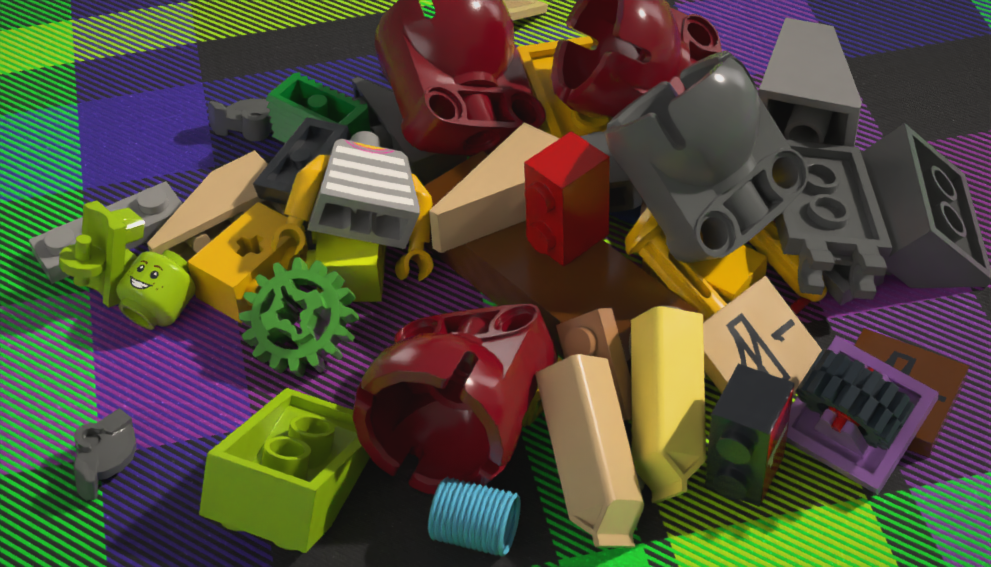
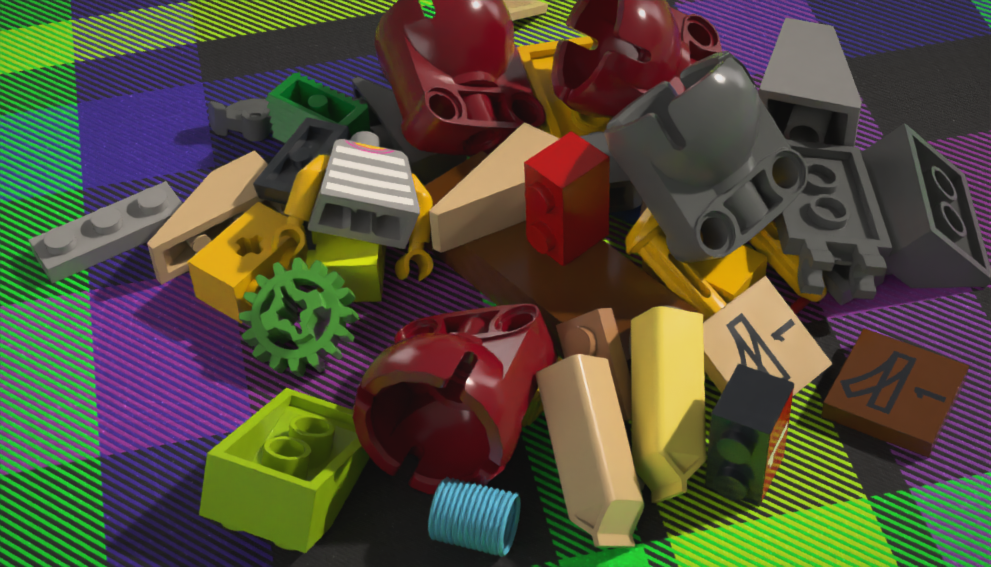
lime hips [59,200,145,308] -> none
dark grey piece [74,408,137,501] -> none
lime head [116,250,196,330] -> none
plate [786,336,938,495] -> none

